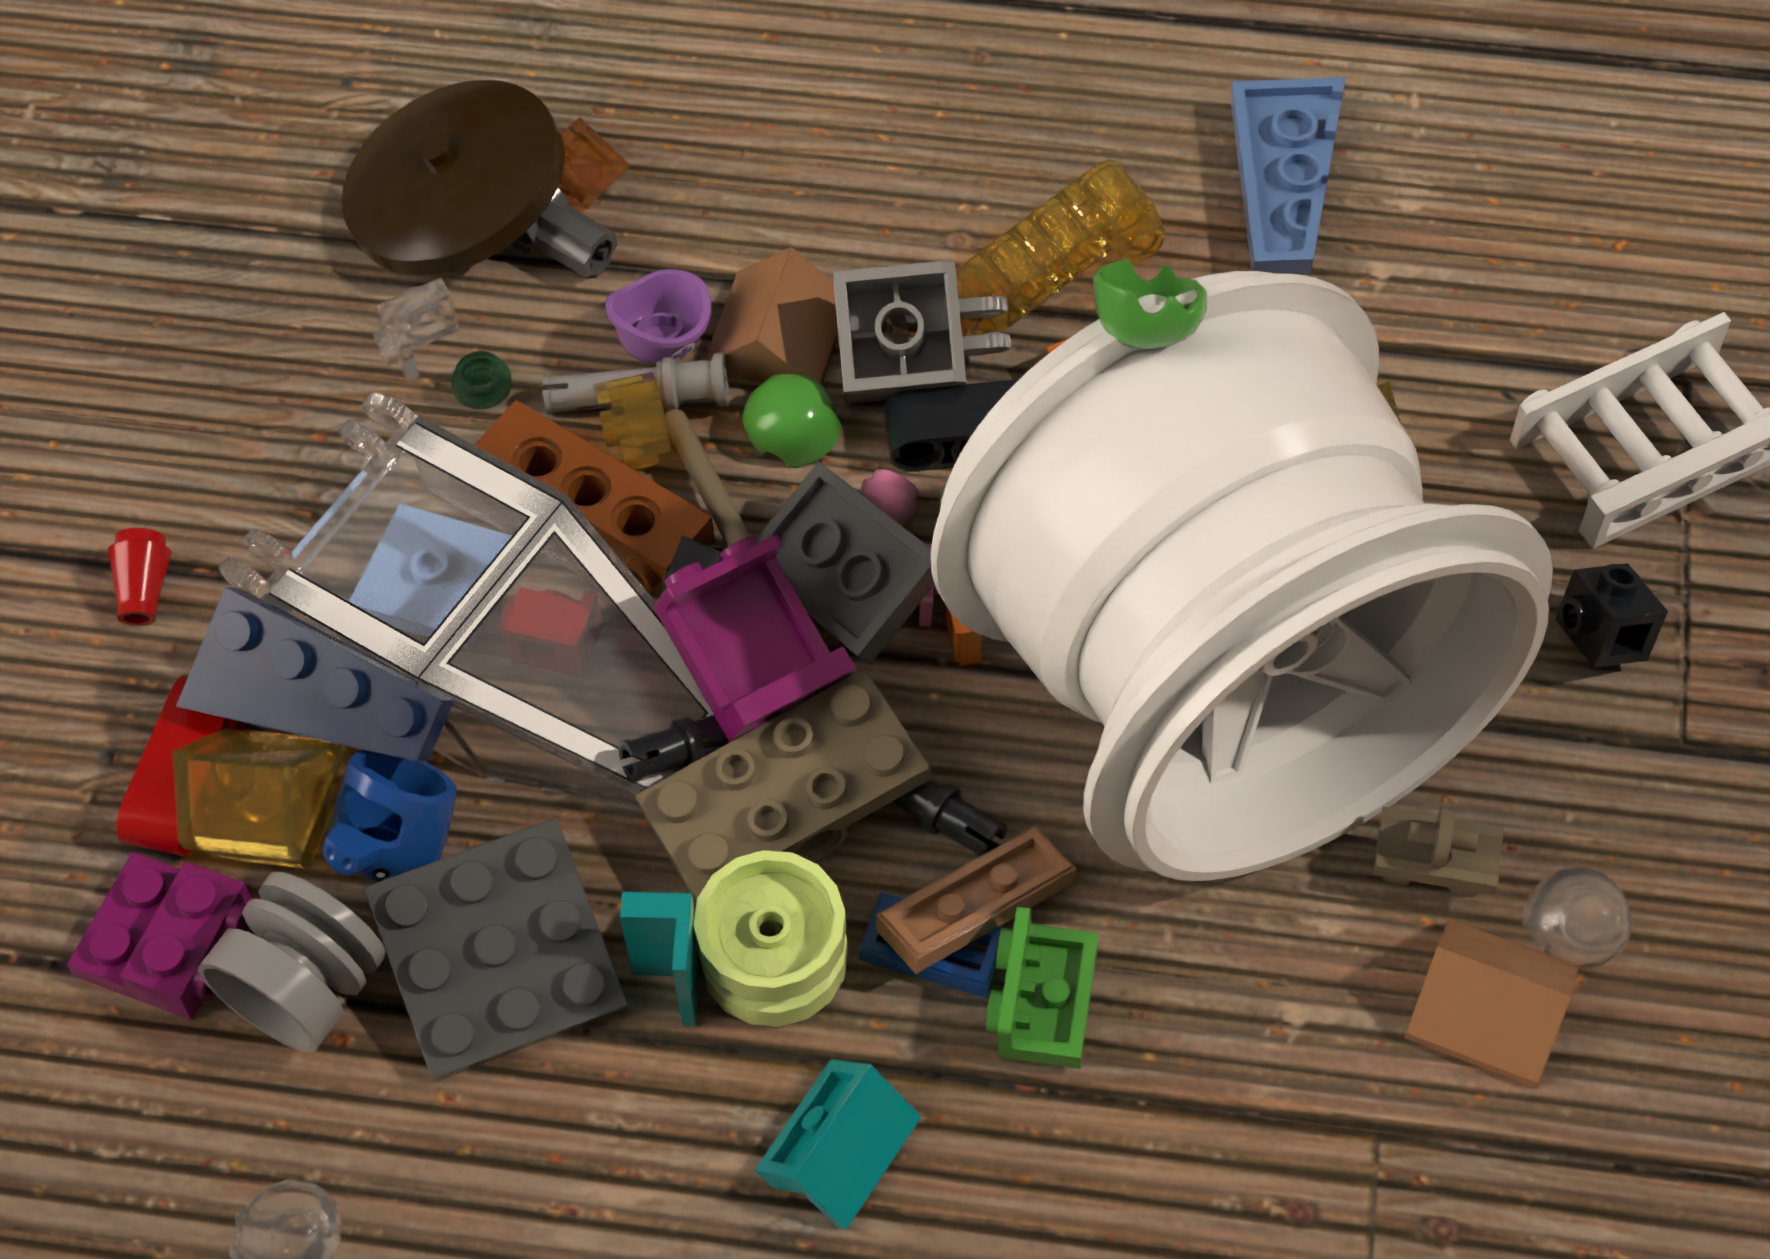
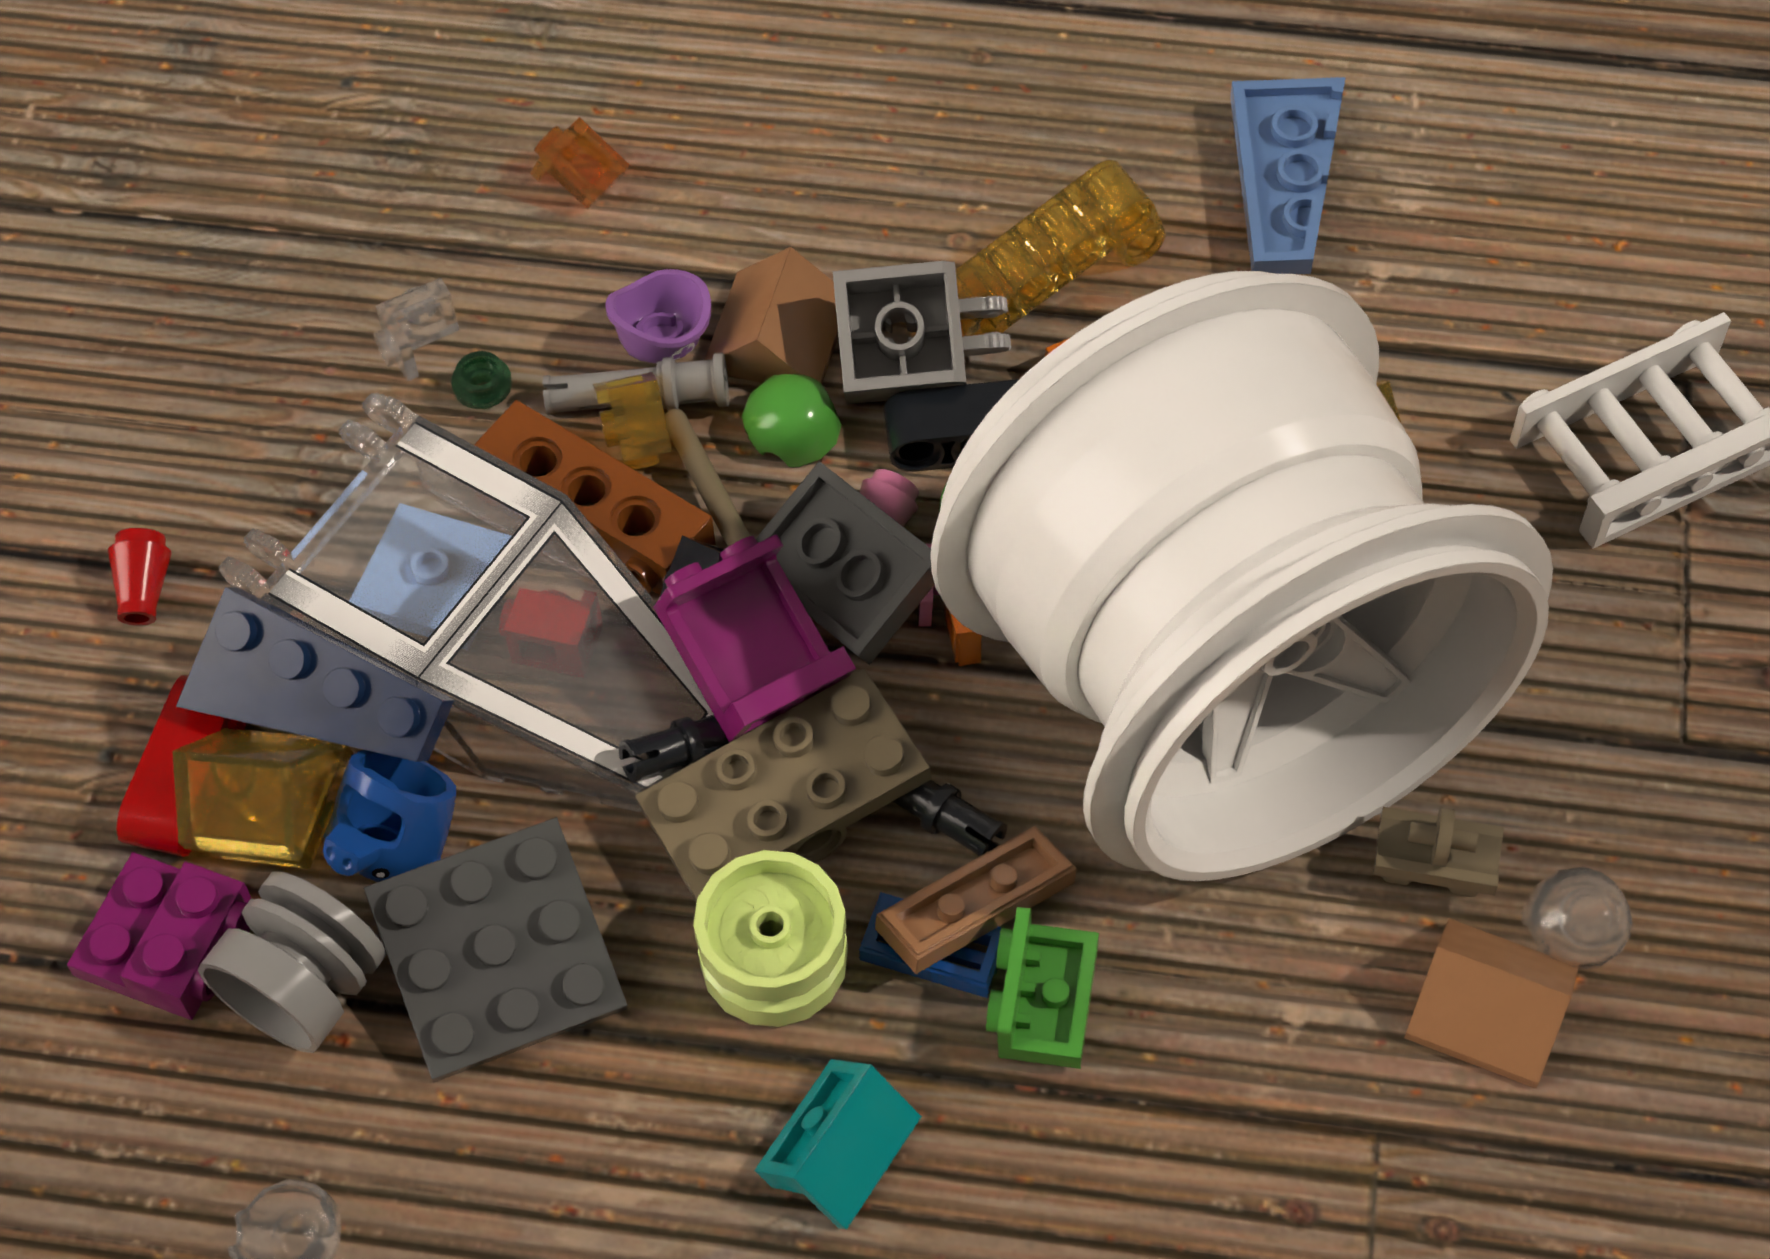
dark brown dish [342,80,565,275] -> none
dark grey piece [510,188,617,278] -> none
teal panel [620,892,701,1027] -> none
bright green hair [1093,260,1207,350] -> none
black brick [1555,563,1668,668] -> none

